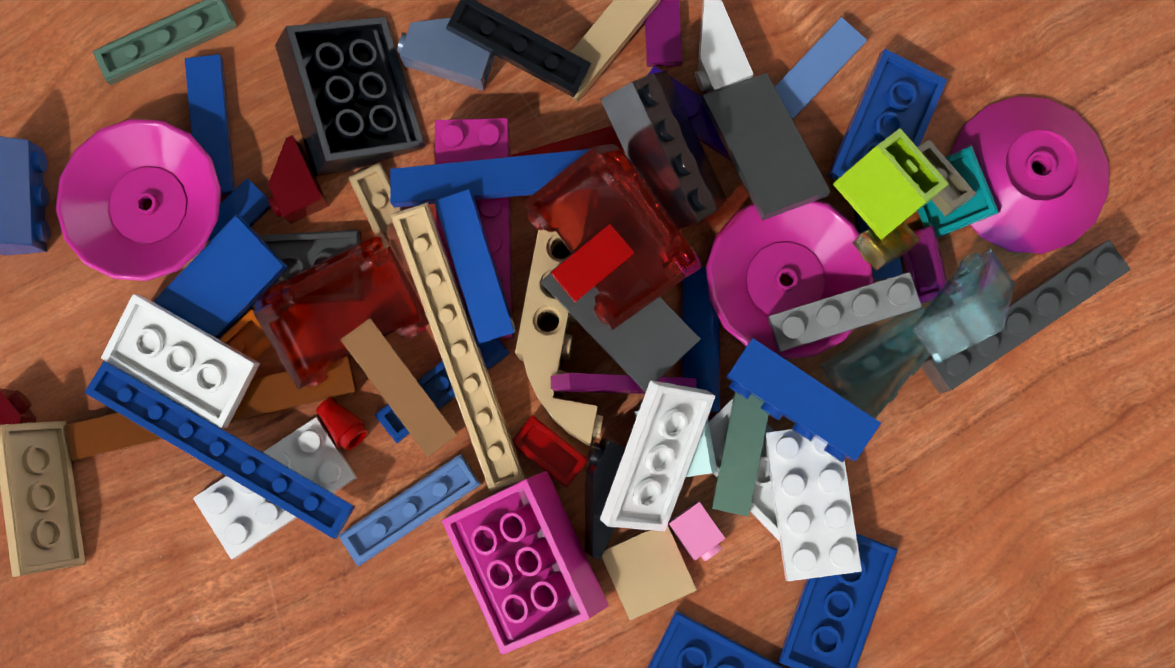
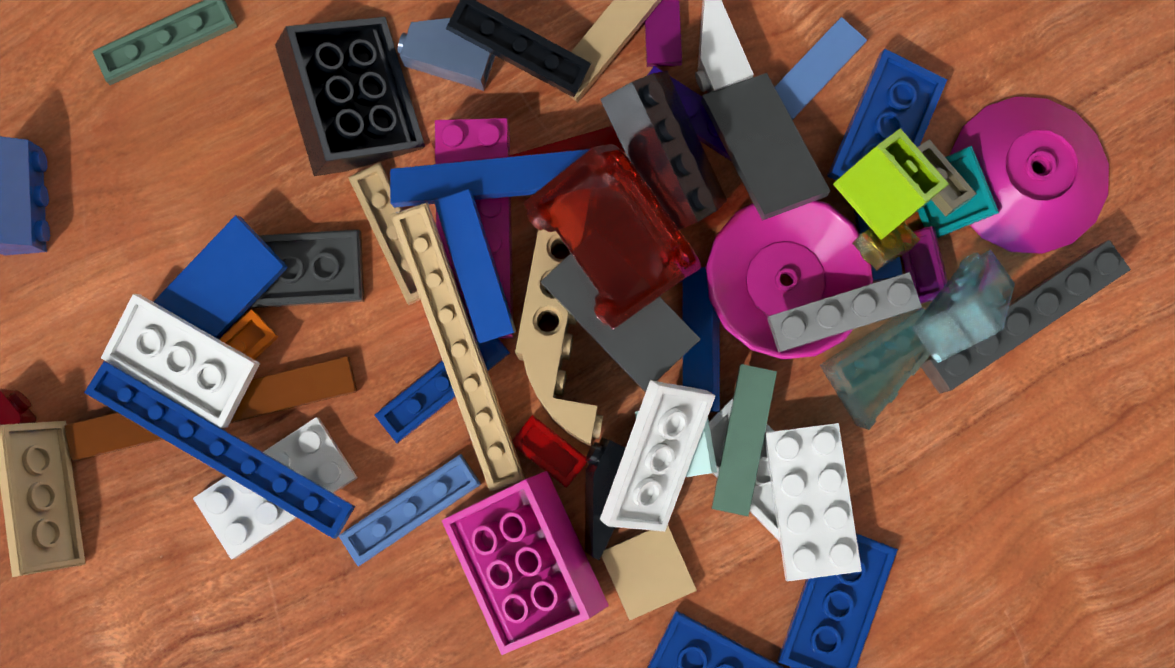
dark pink dish [56,119,221,281] -> none
blue tile [185,54,235,195] -> none
blue tile [208,178,271,241] -> none
clear red windscreen [254,233,429,389] -> none
dark red slope [268,135,329,224] -> none
red cone [316,397,368,451] -> none
medium nougat tile [341,318,457,457] -> none
red tile [551,224,634,303] -> none
magenta tile [551,373,696,394] -> none
bright pink brick [668,501,725,561] -> none
blue brick [726,338,881,463] -> none

